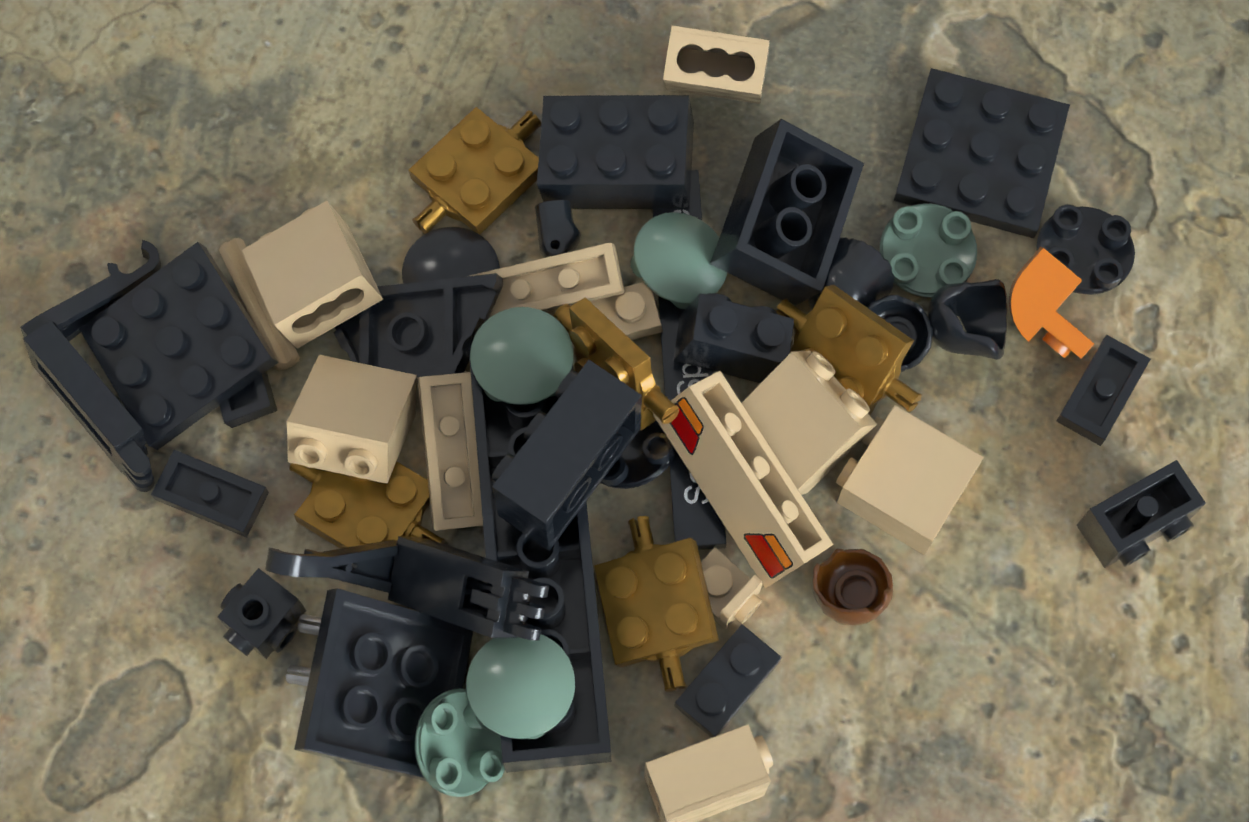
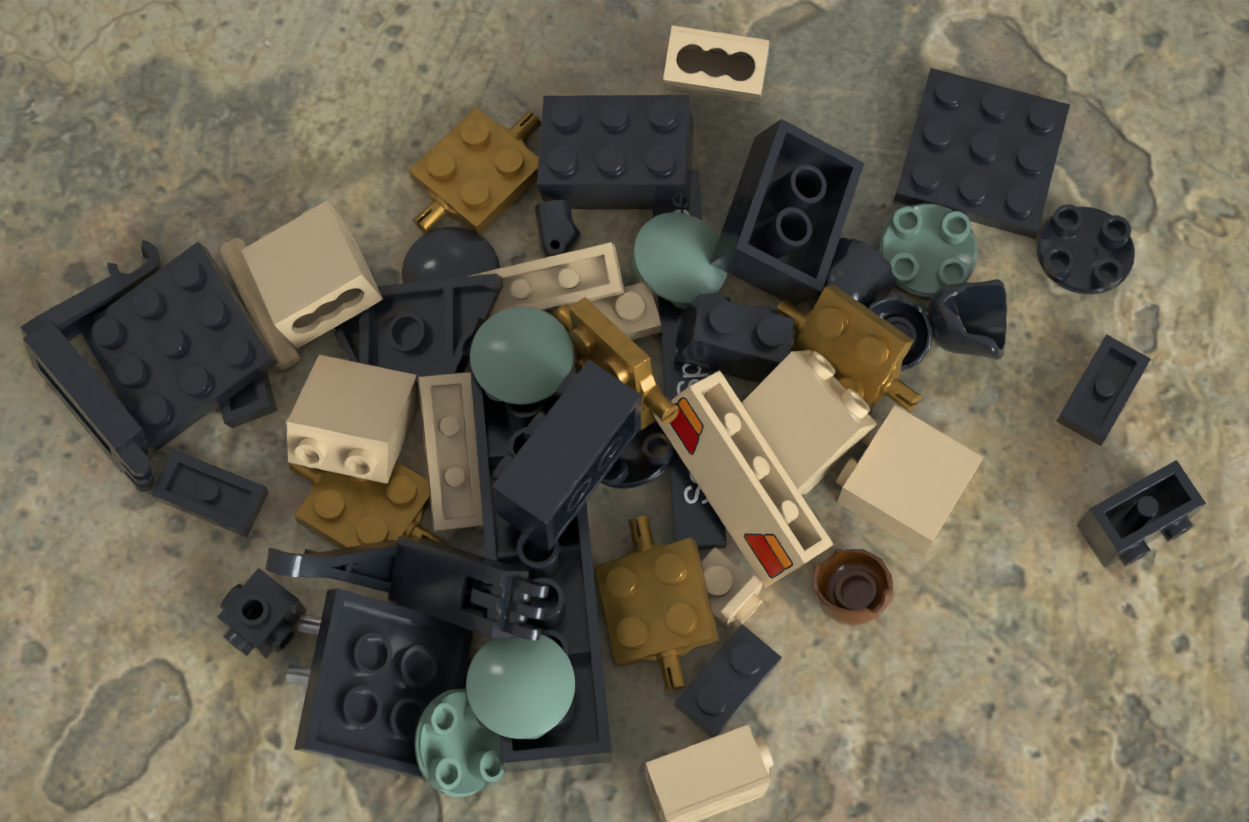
orange brick [1009,246,1094,359] -> none

